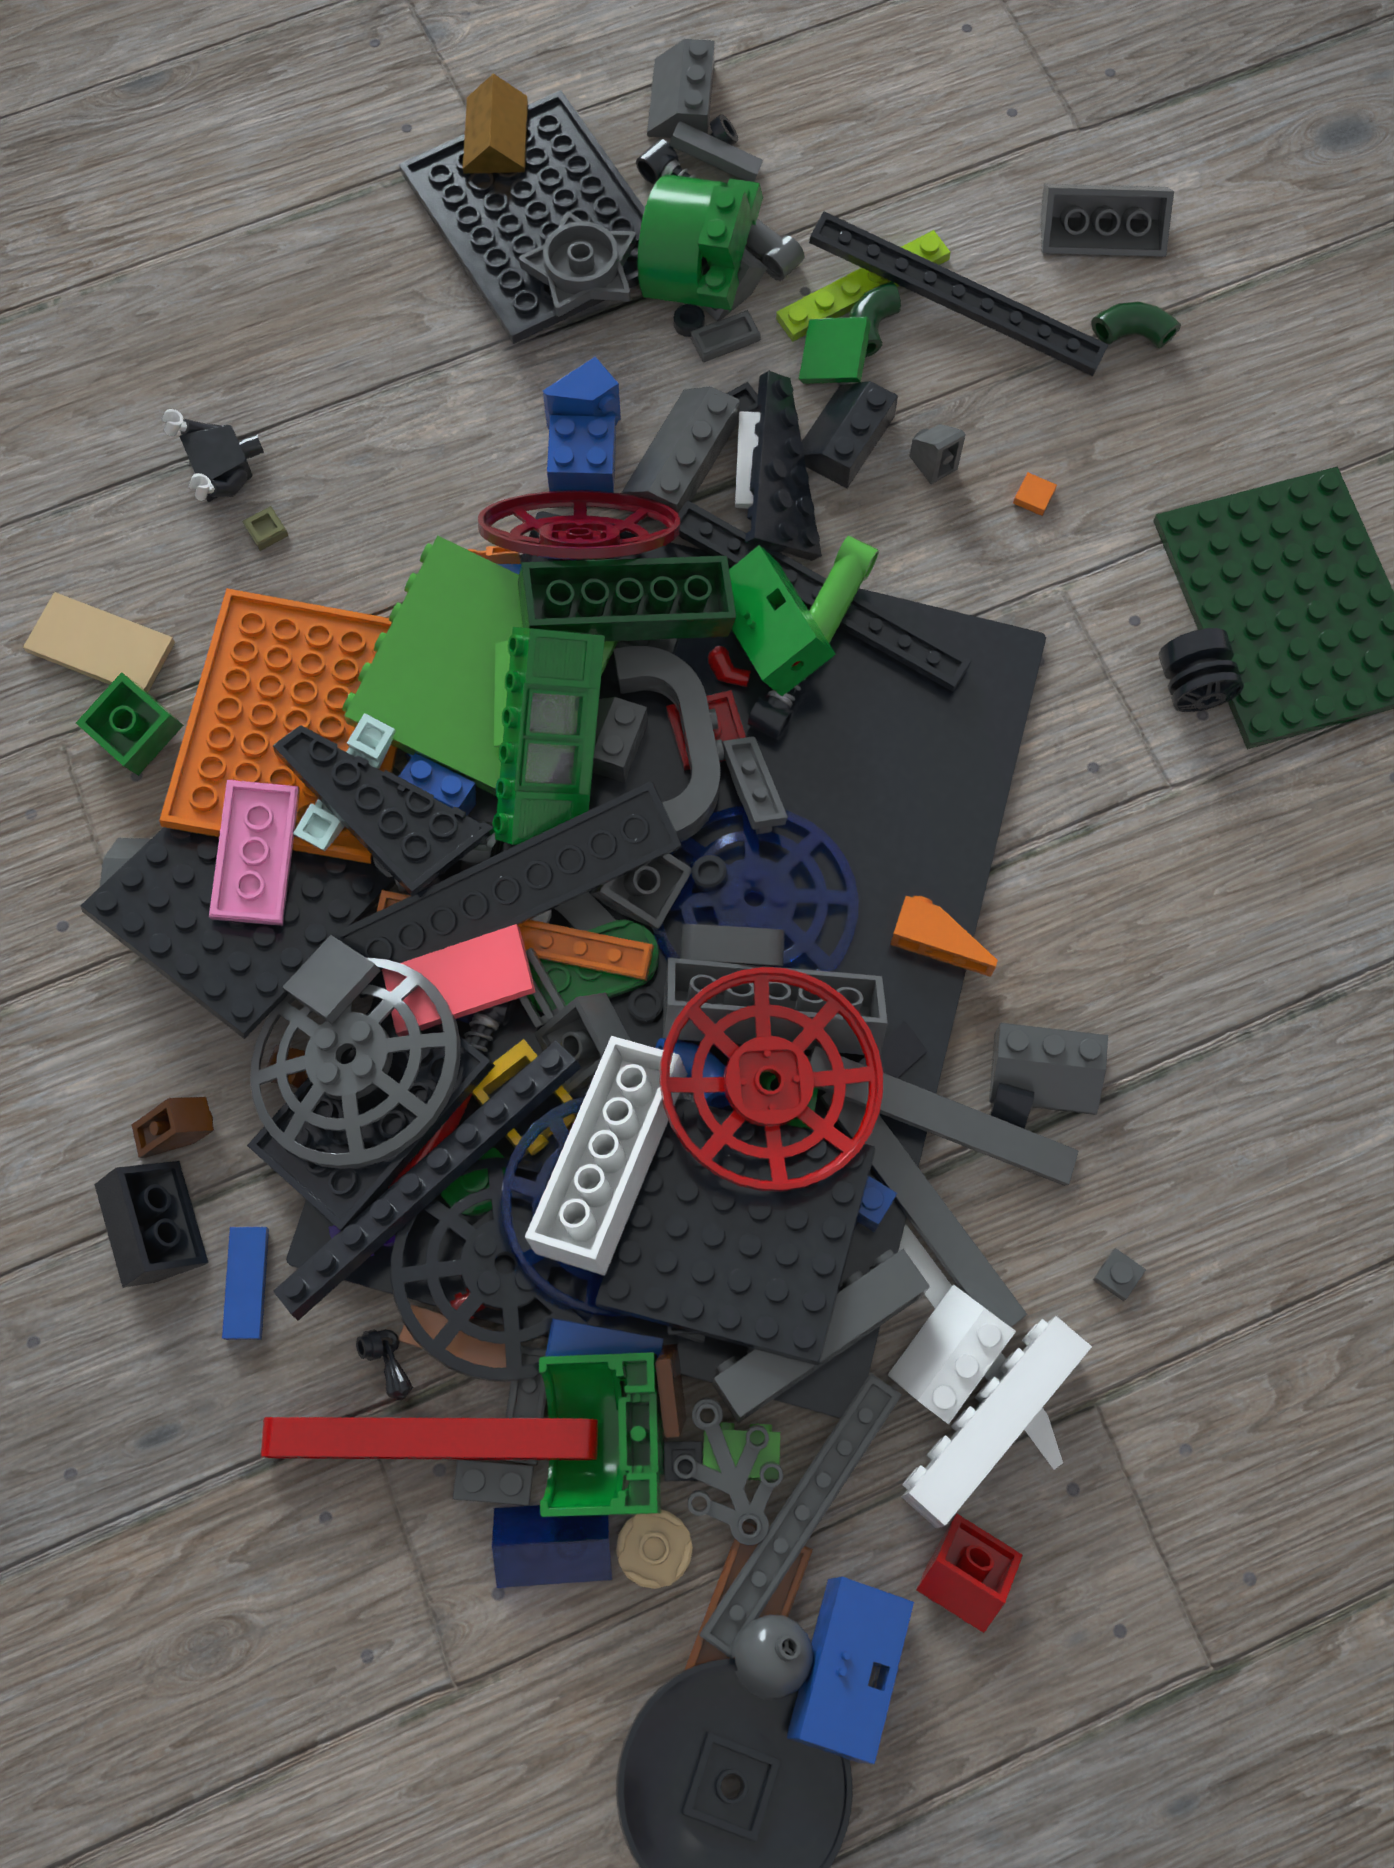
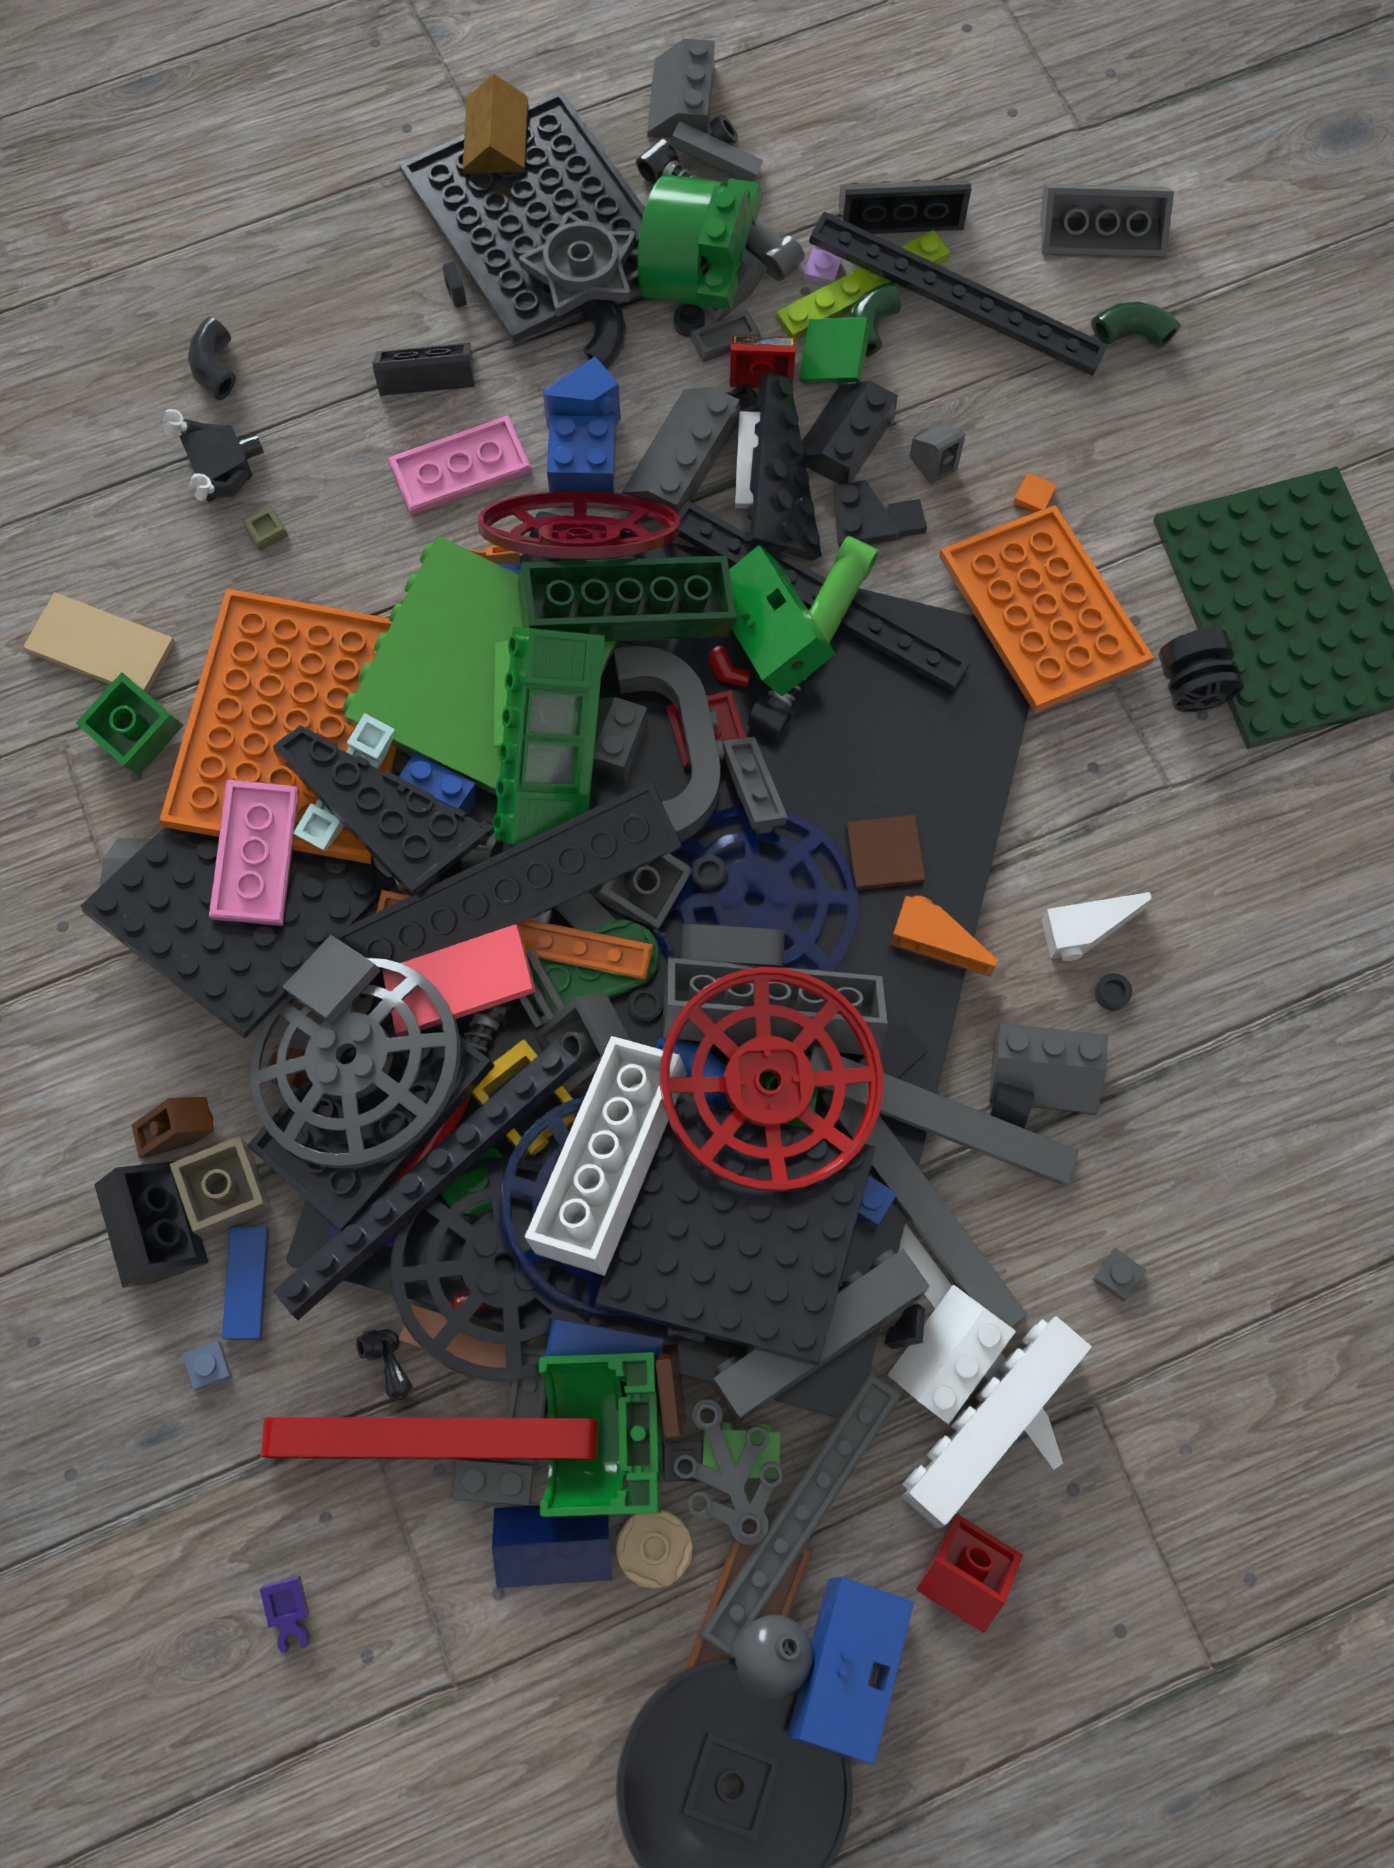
none -> dark tan brick [170,1136,272,1239]
none -> sand blue plate [182,1340,232,1391]
none -> black cylinder [188,317,236,401]
none -> dark purple plate [260,1576,310,1653]
none -> black slope [372,343,475,396]
none -> bright pink tile [388,415,532,516]
none -> black tile [442,261,467,308]
none -> black cylinder [582,300,627,370]
none -> red slope [730,335,796,388]
none -> lavender plate [804,248,842,286]
none -> black wing [834,480,902,548]
none -> black slope [838,179,972,234]
none -> reddish brown tile [846,815,925,891]
none -> black tile [884,1303,925,1349]
none -> black tile [887,499,927,537]
none -> orange plate [939,505,1154,713]
none -> white slope [1042,892,1152,961]
none -> black tile [1095,973,1132,1011]

